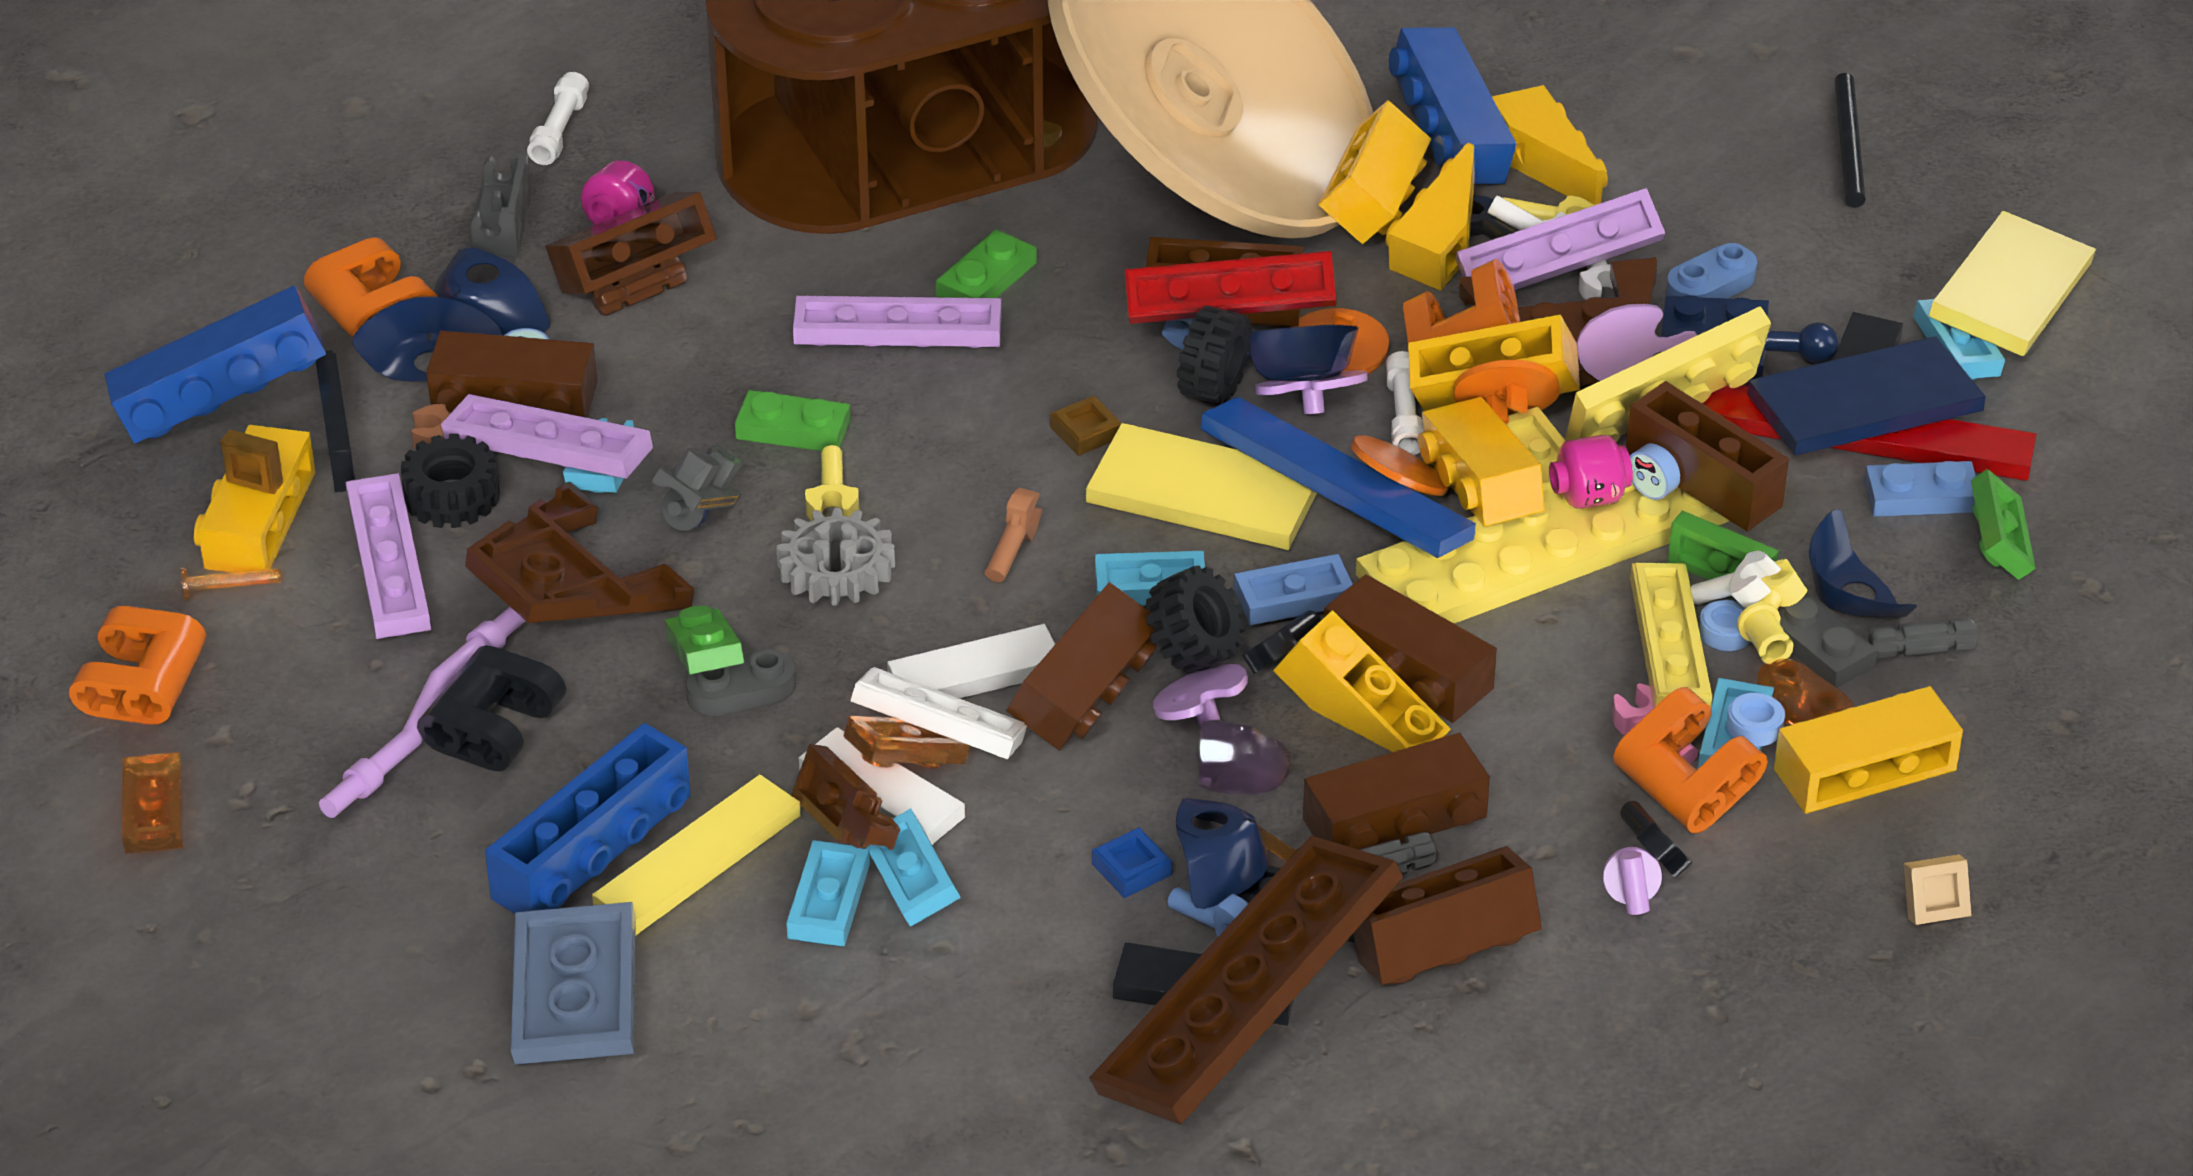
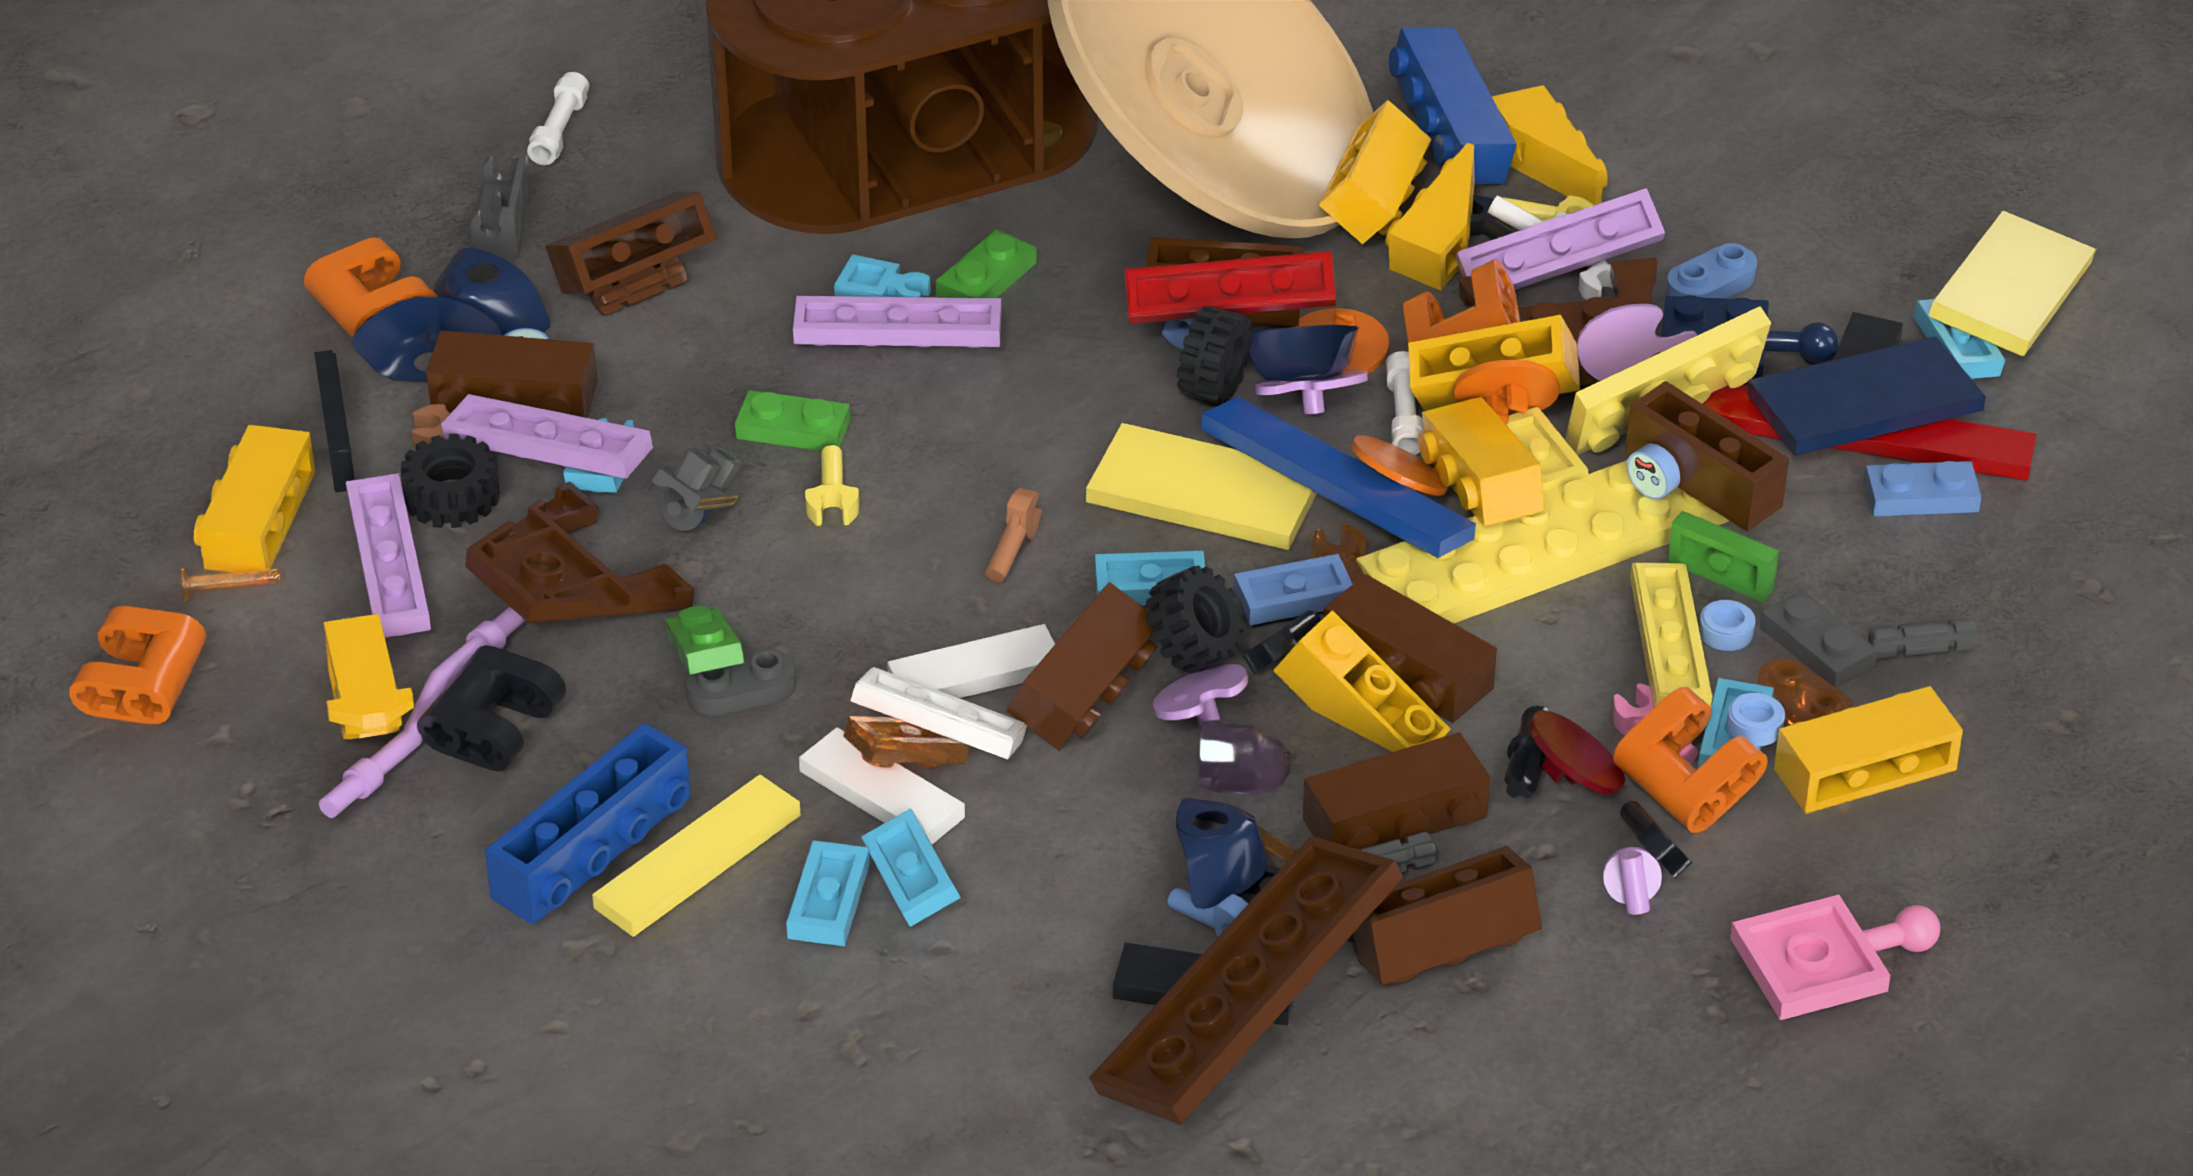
blue brick [104,285,326,444] -> none
clear orange plate [122,752,183,854] -> none
pearl gold tile [220,429,283,494] -> none
sand blue plate [510,902,636,1065] -> none
dark pink head [580,160,655,225] -> none
light grey gear [776,508,895,606] -> none
reddish brown hinge [791,744,900,850] -> none
pearl gold tile [1050,395,1121,456] -> none
blue tile [1092,827,1172,898] -> none
dark pink head [1549,435,1633,509] -> none
white bar [1691,550,1781,607] -> none
light yellow piece [1737,559,1808,665] -> none
dark blue piece [1809,509,1917,617] -> none
black bar [1835,73,1866,208] -> none
tan tile [1904,854,1971,925] -> none
bright green plate [1971,469,2036,580] -> none
none -> yellow piece [323,614,414,739]
none -> medium azure plate [834,254,931,297]
none -> clear orange bar [1312,523,1367,584]
none -> black axle [1504,706,1548,798]
none -> dark red piece [1529,710,1625,795]
none -> bright pink plate [1730,895,1941,1020]

